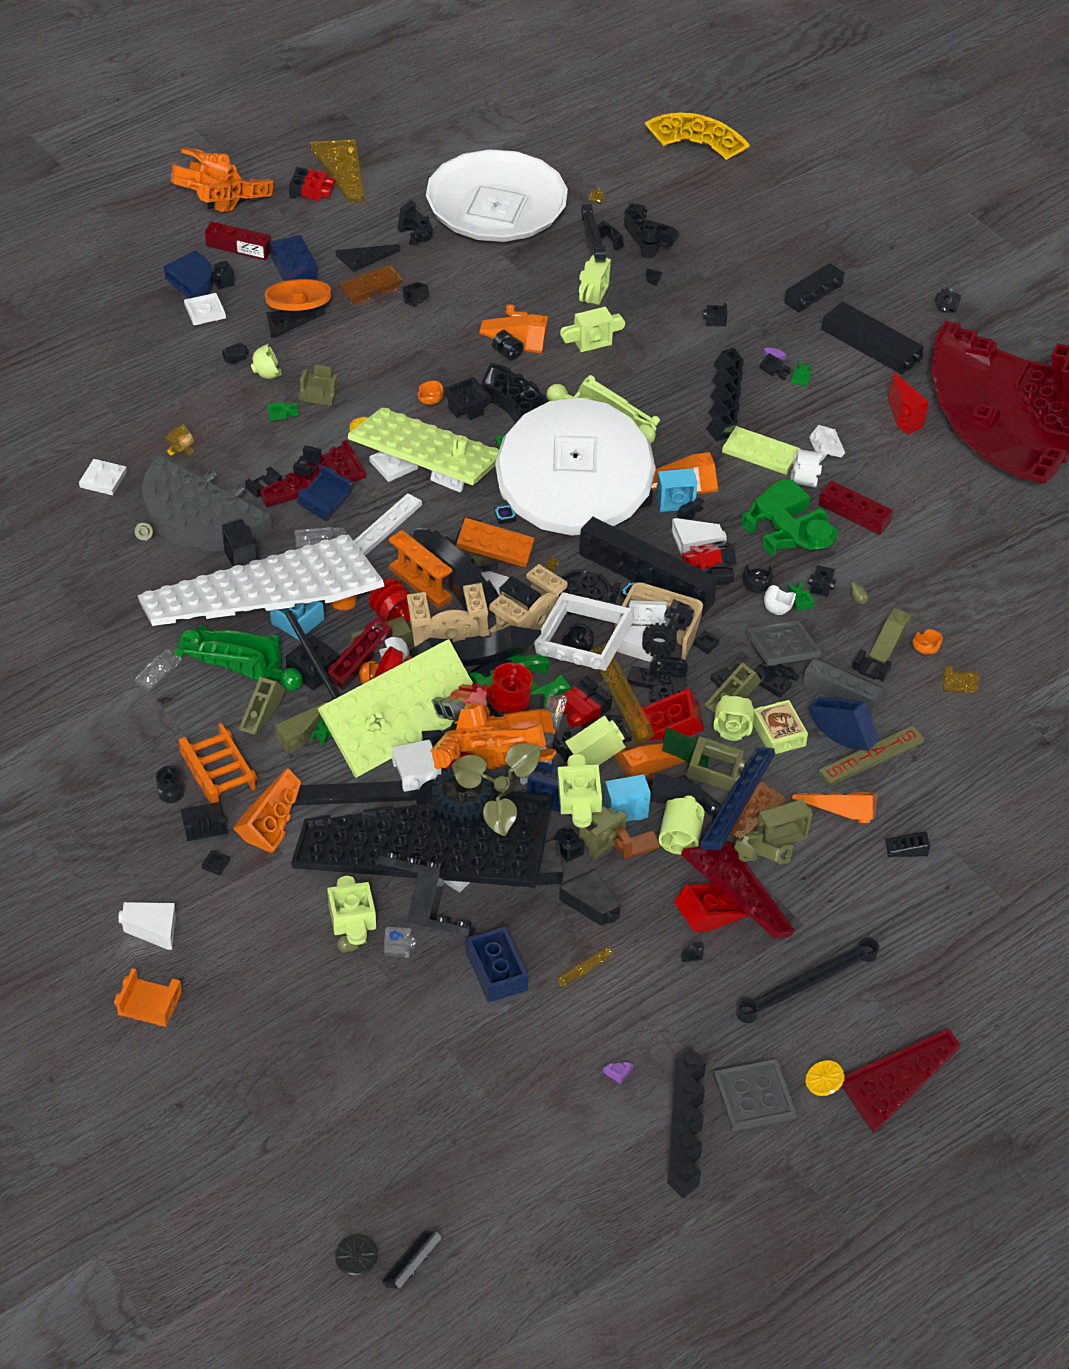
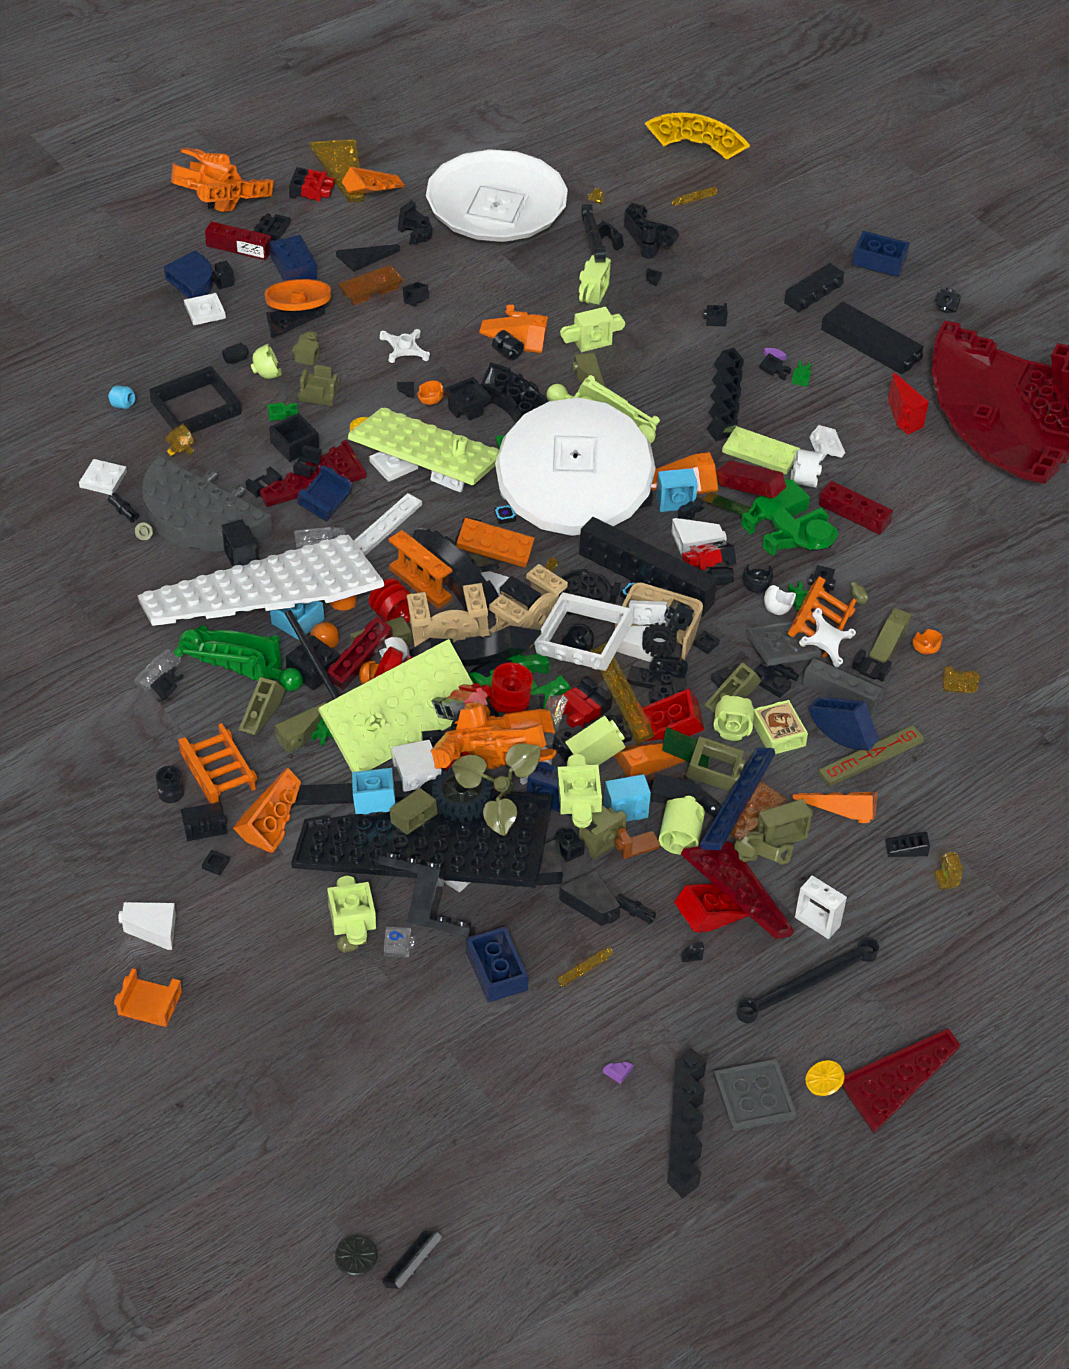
none -> black pin [107,493,139,523]
none -> medium azure head [108,386,135,409]
none -> black window [149,366,241,438]
none -> black plate [150,667,183,700]
none -> black plate [254,213,291,241]
none -> black piece [269,413,319,462]
none -> olive brick [293,331,320,366]
none -> orange hair [310,622,339,648]
none -> orange wedge [342,167,405,194]
none -> medium azure brick [352,768,396,814]
none -> white piece [379,329,430,363]
none -> olive brick [389,788,437,835]
none -> black tile [397,382,414,398]
none -> olive slope [572,353,605,386]
none -> black pin [616,894,656,924]
none -> clear yellow piece [672,186,717,206]
none -> dark green sticker [702,492,751,515]
none -> dark red brick [716,460,786,498]
none -> orange fence [787,576,856,658]
none -> white window [795,875,847,939]
none -> white piece [799,608,856,667]
none -> dark blue brick [852,231,910,277]
none -> clear yellow leg [934,852,964,890]

